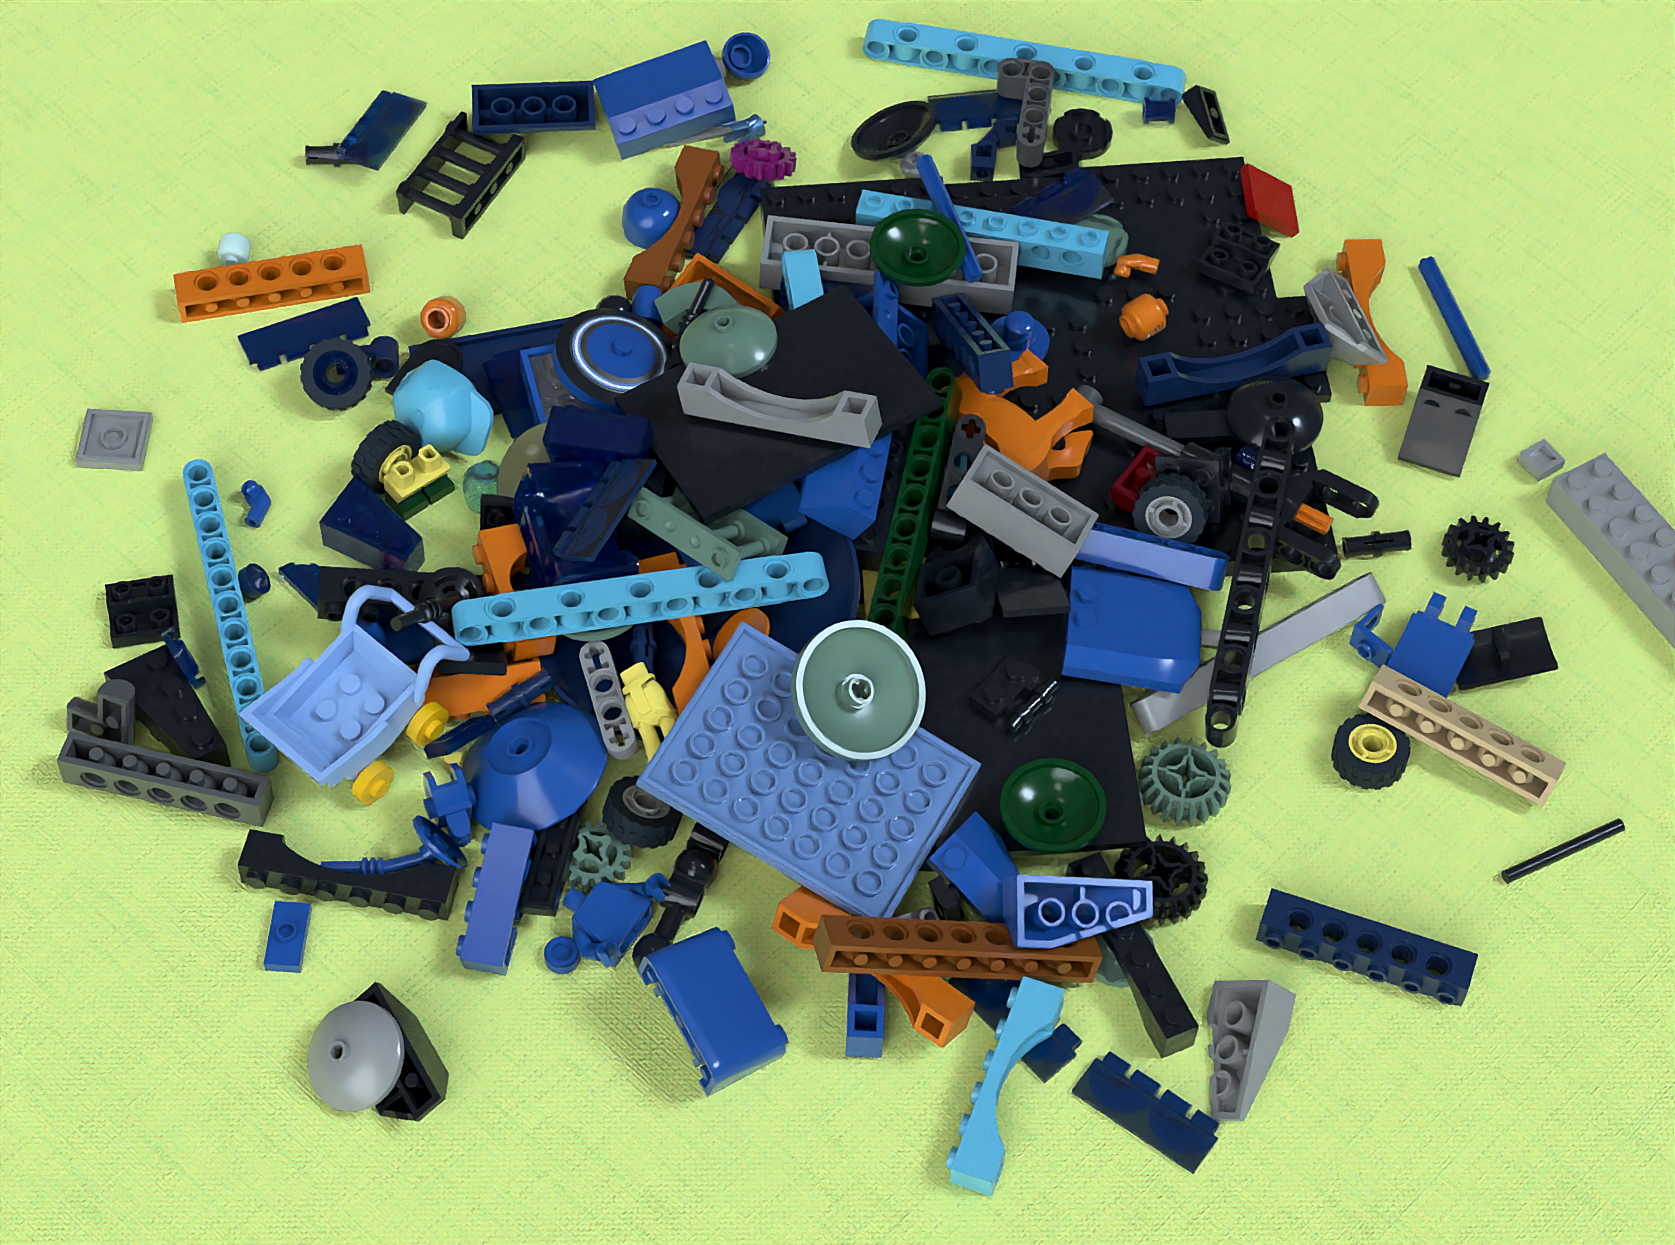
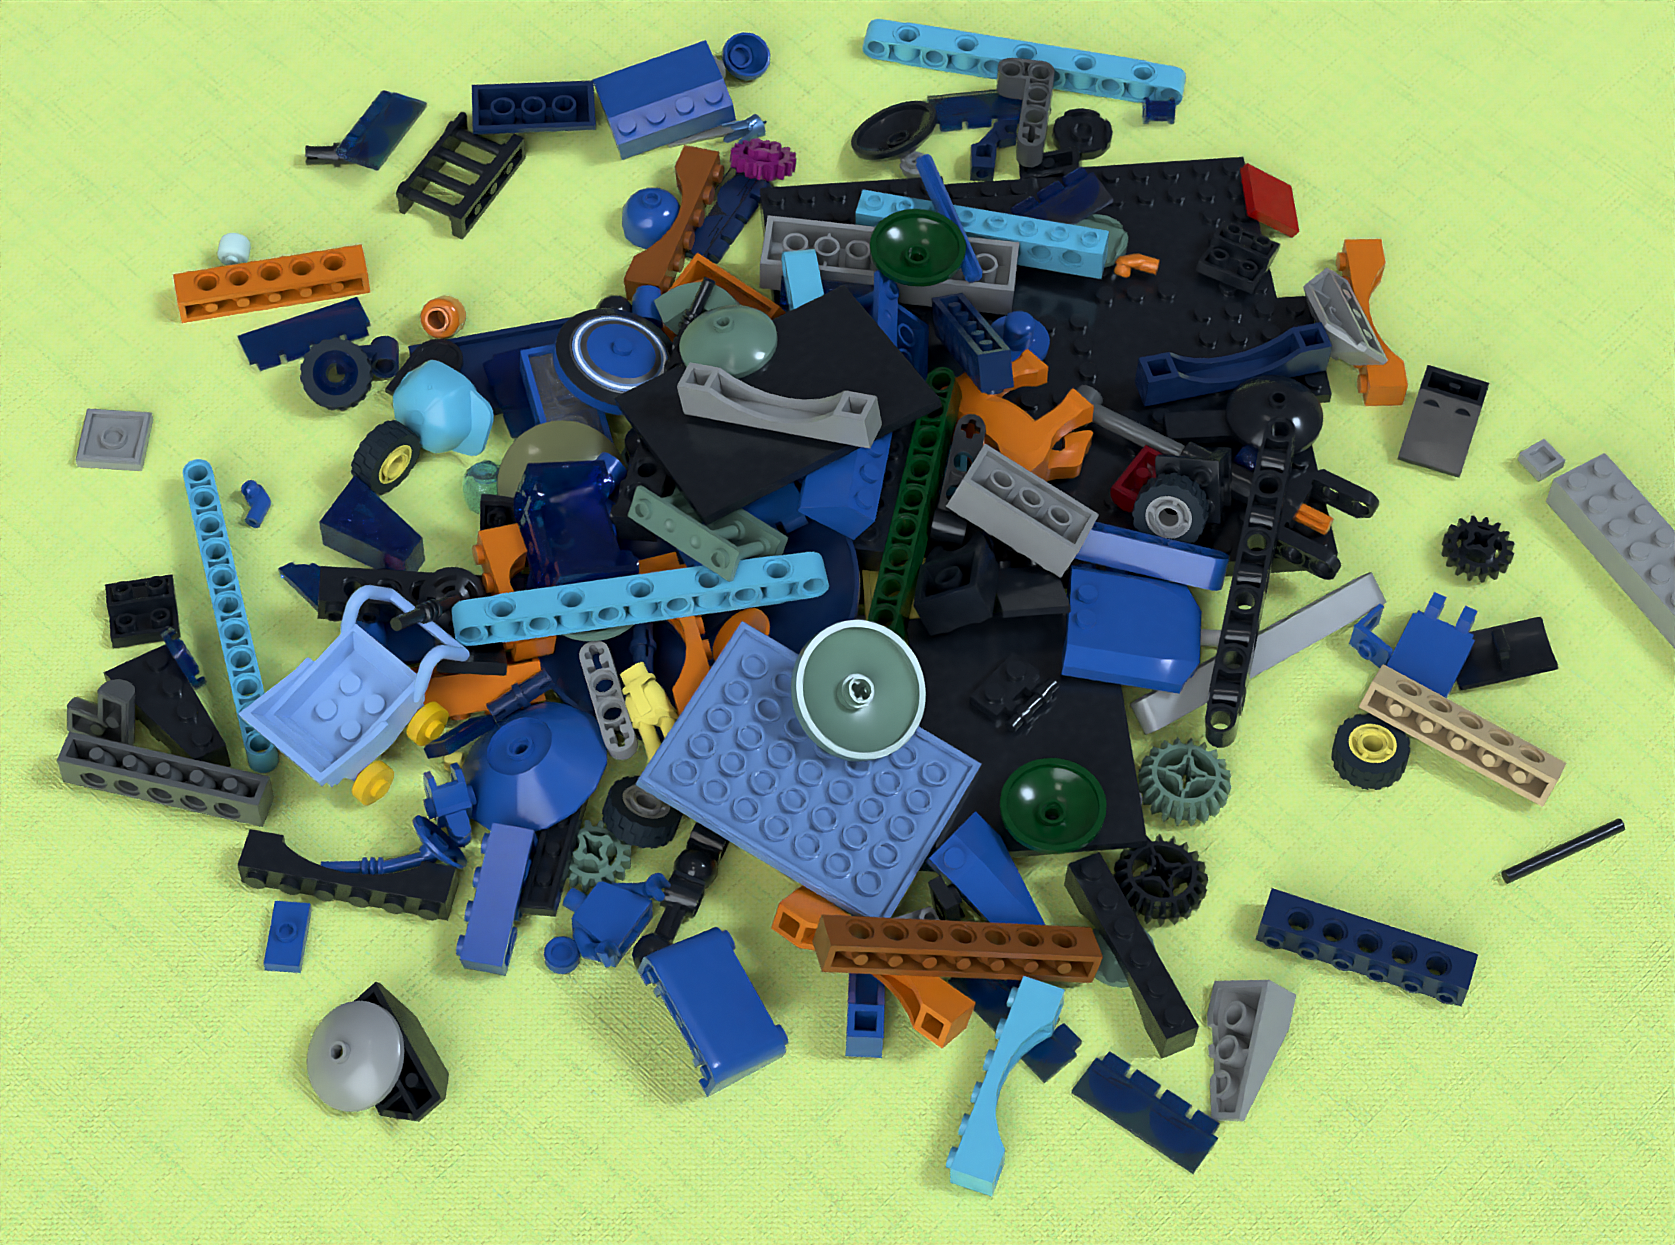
dark blue tile [238,563,271,599] -> none
light yellow hips [383,444,455,522] -> none
clear blue wedge [542,405,654,471] -> none
dark blue windscreen [552,458,657,562] -> none
blue wedge [1003,874,1153,949] -> none
orange head [1119,294,1168,341] -> none
black slope [1182,85,1230,145] -> none
black pin [1342,530,1411,558] -> none
blue axle [1418,256,1491,380] -> none

